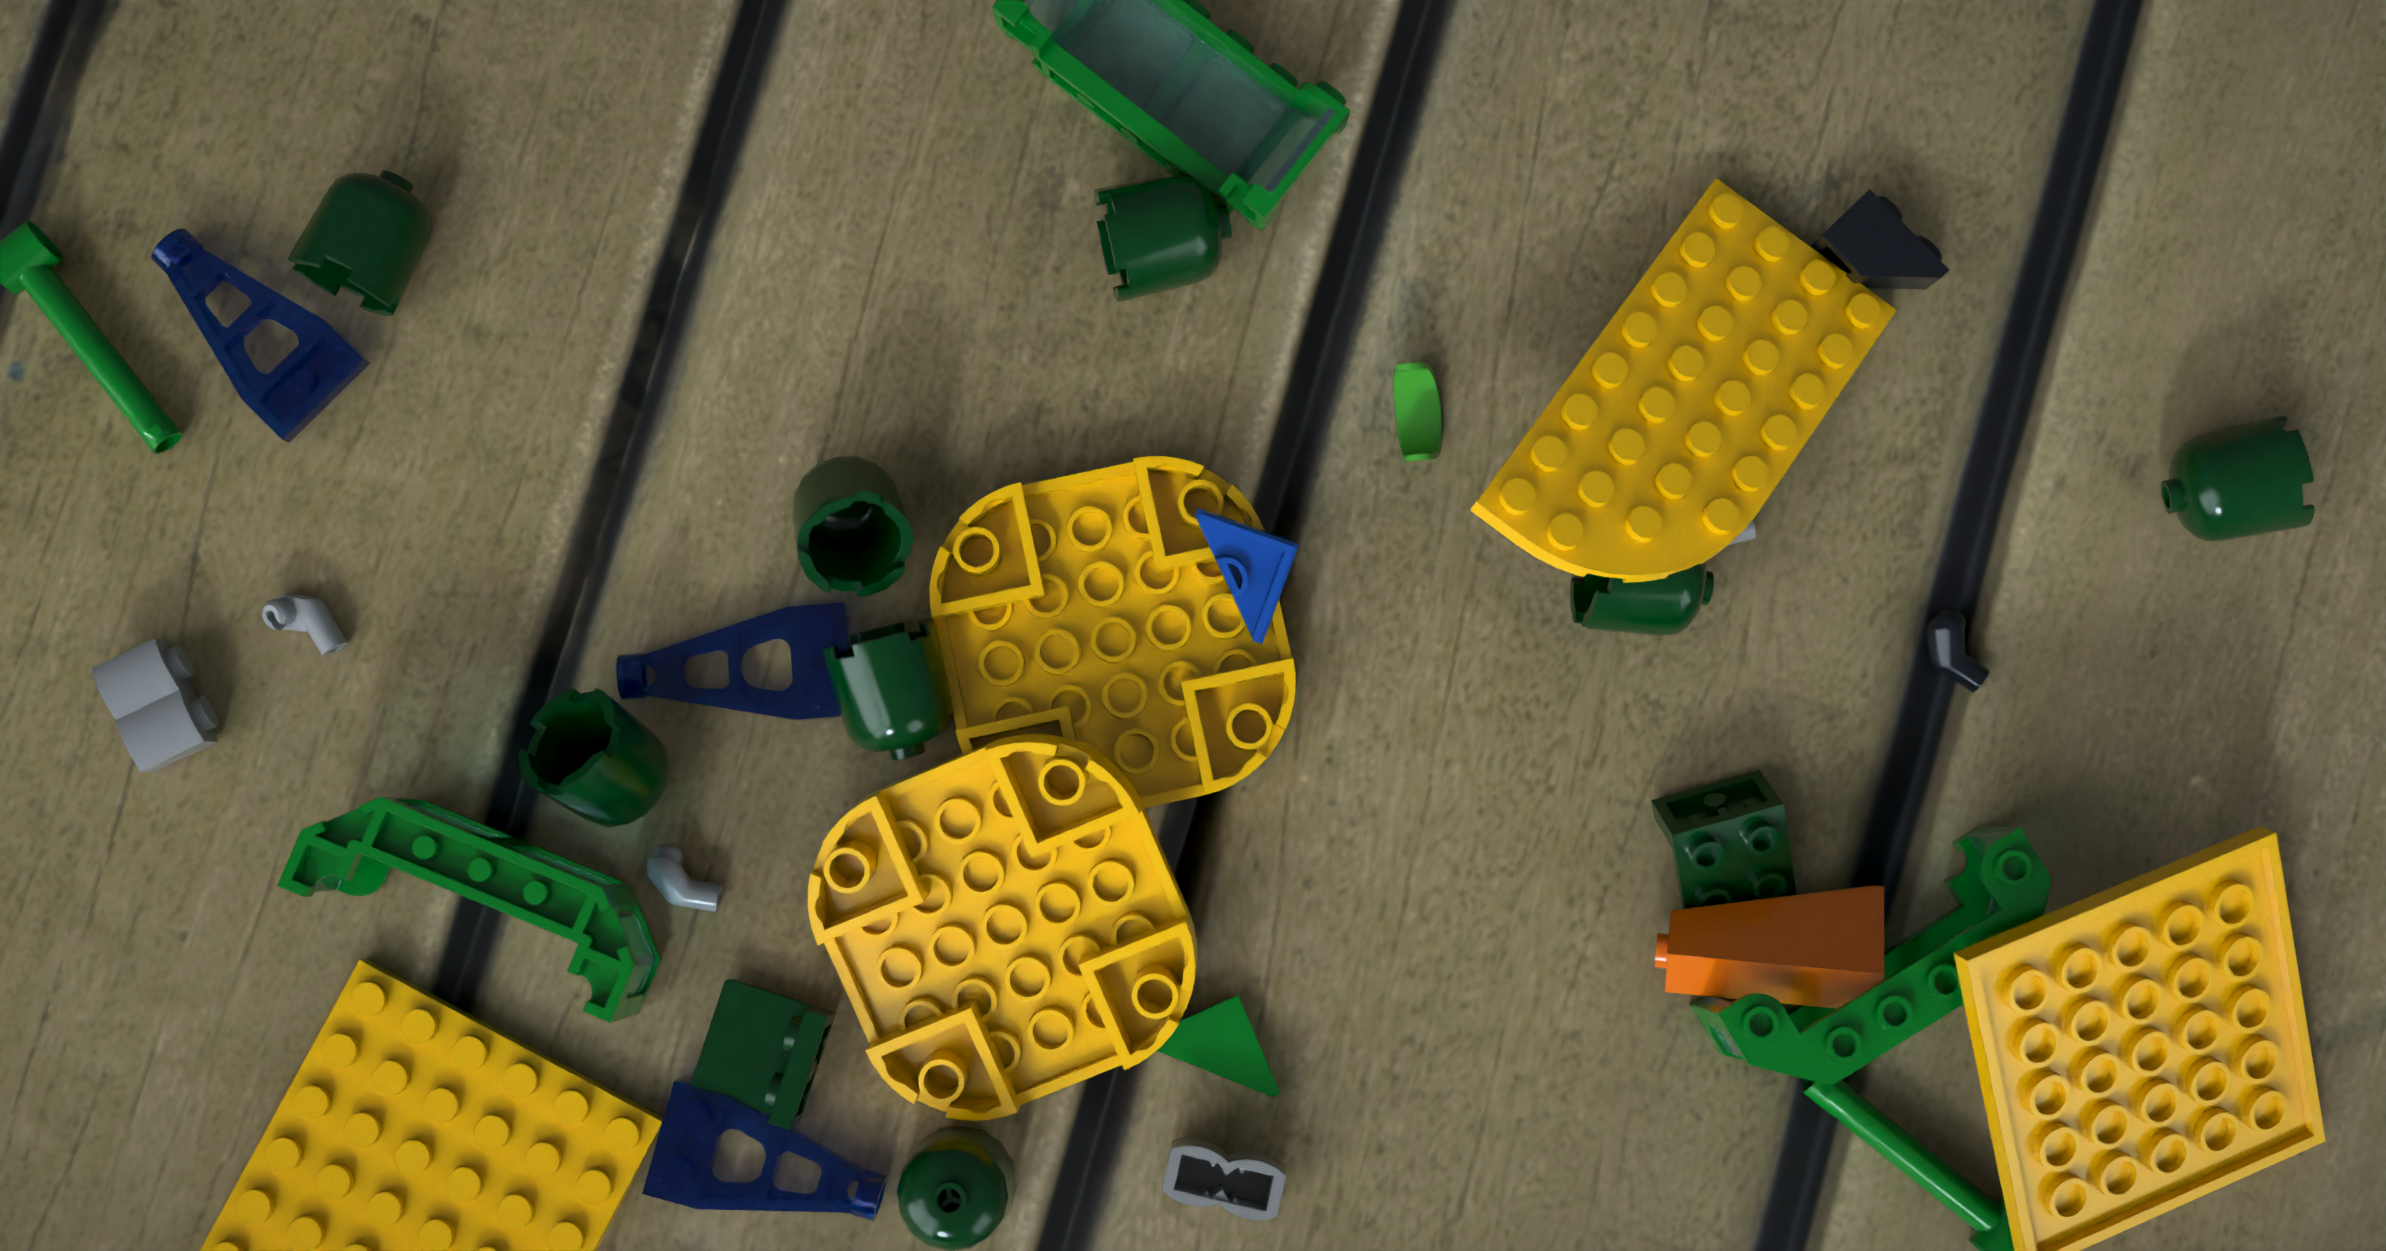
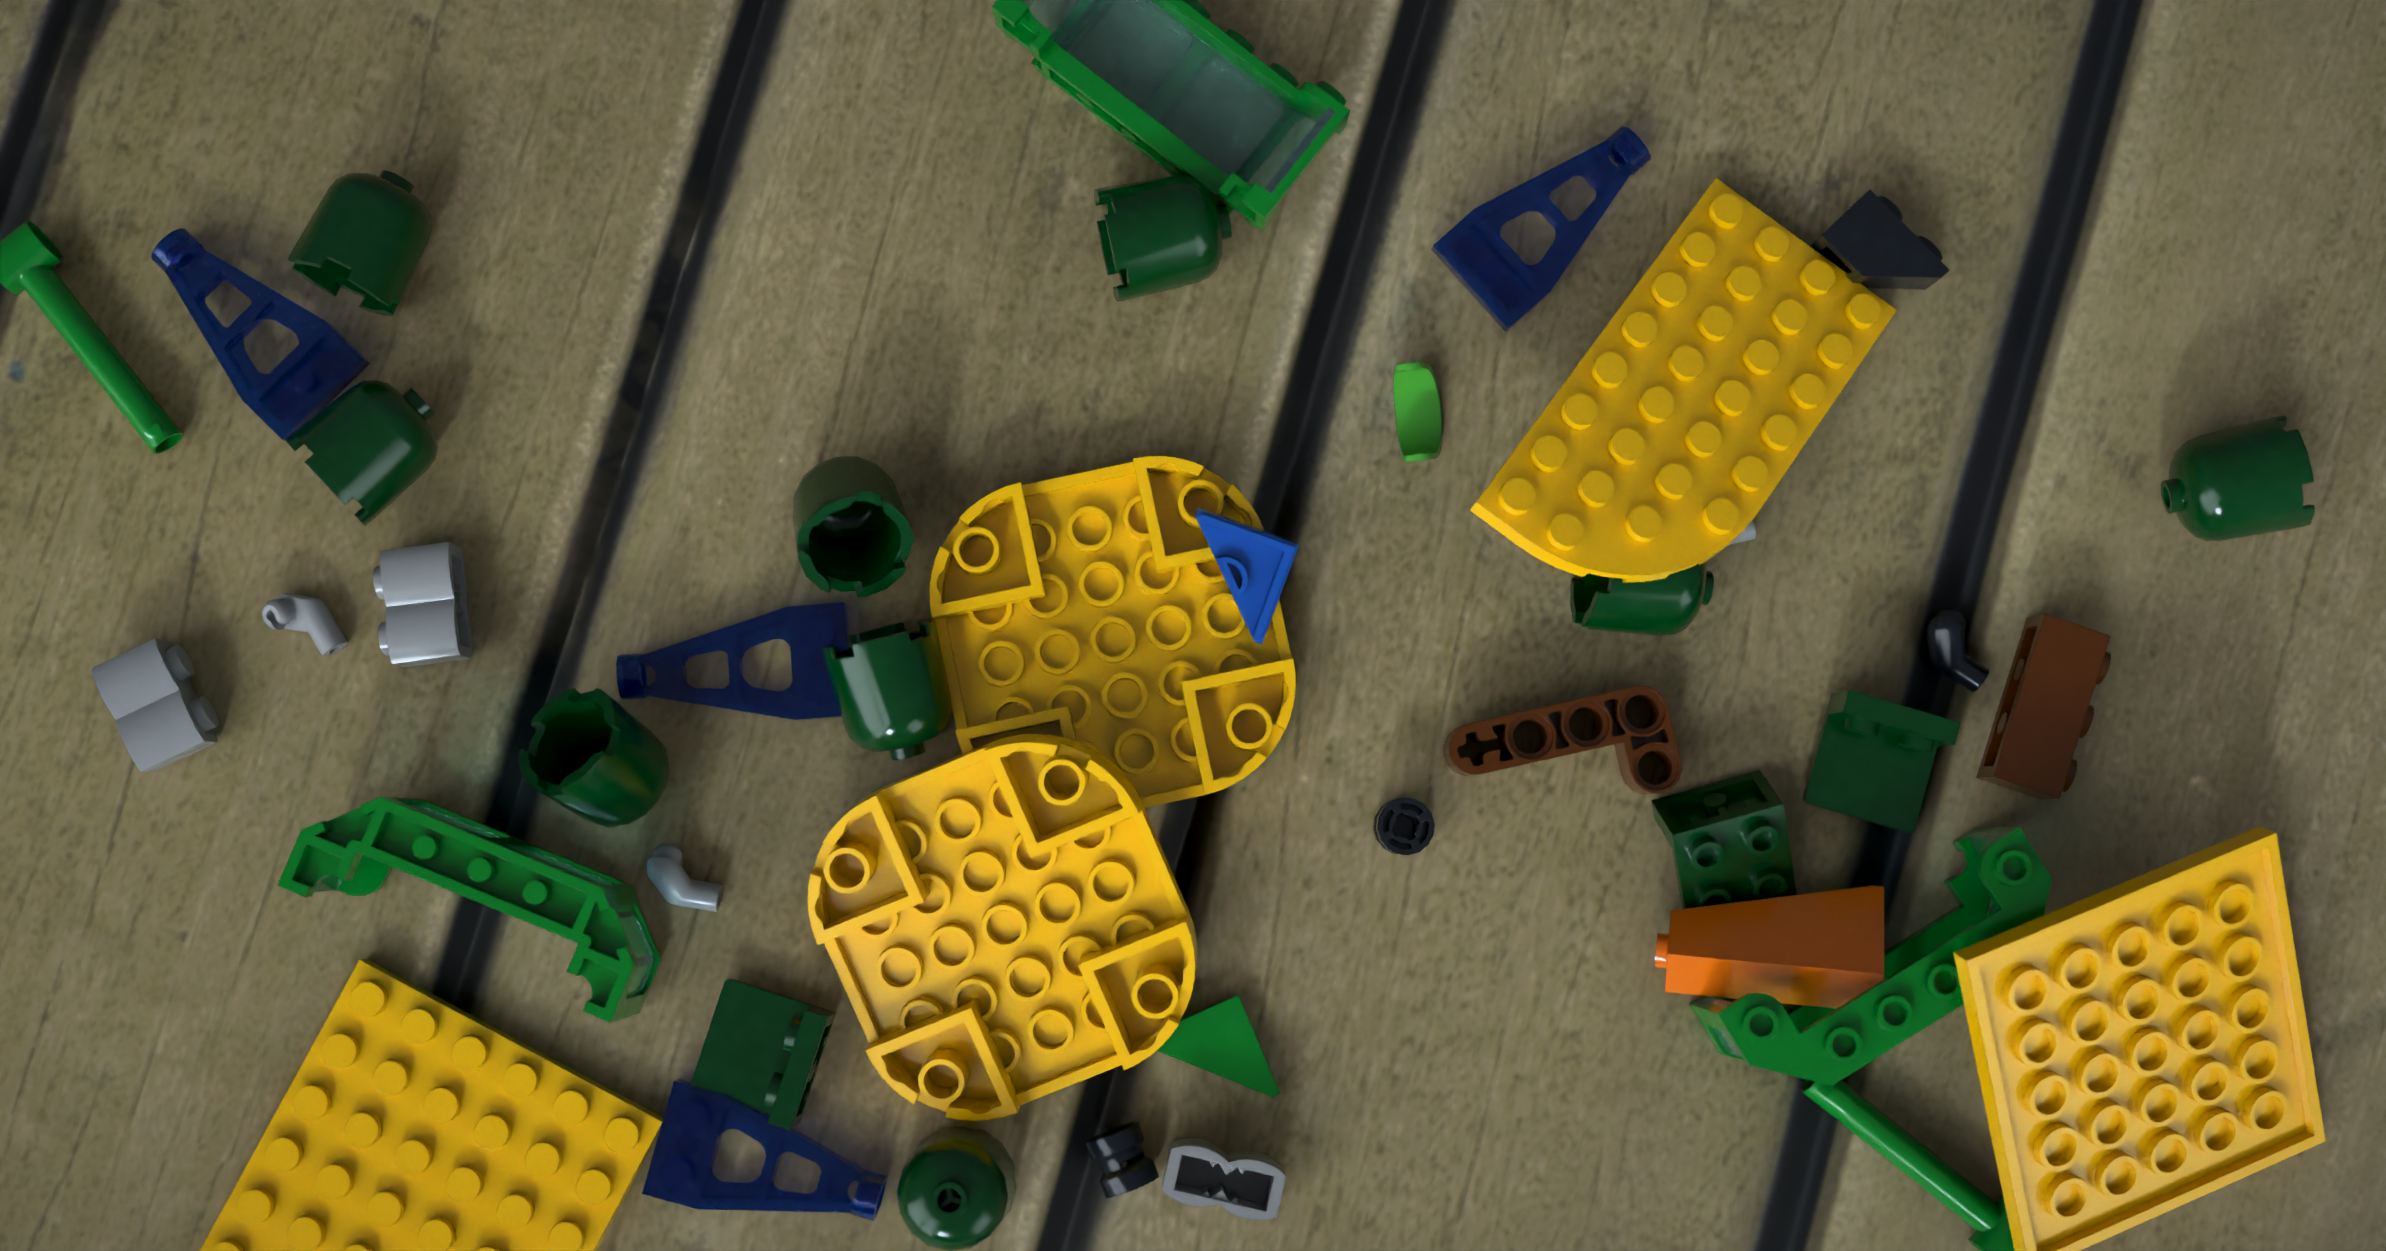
none -> dark green cylinder [284,380,438,526]
none -> light grey brick [373,542,472,667]
none -> black wheel [1085,1121,1159,1198]
none -> black wheel [1373,797,1435,855]
none -> clear blue plate [1431,126,1651,332]
none -> reddish brown beam [1443,686,1682,794]
none -> dark green bracket [1803,690,1960,833]
none -> reddish brown brick [1976,614,2111,800]

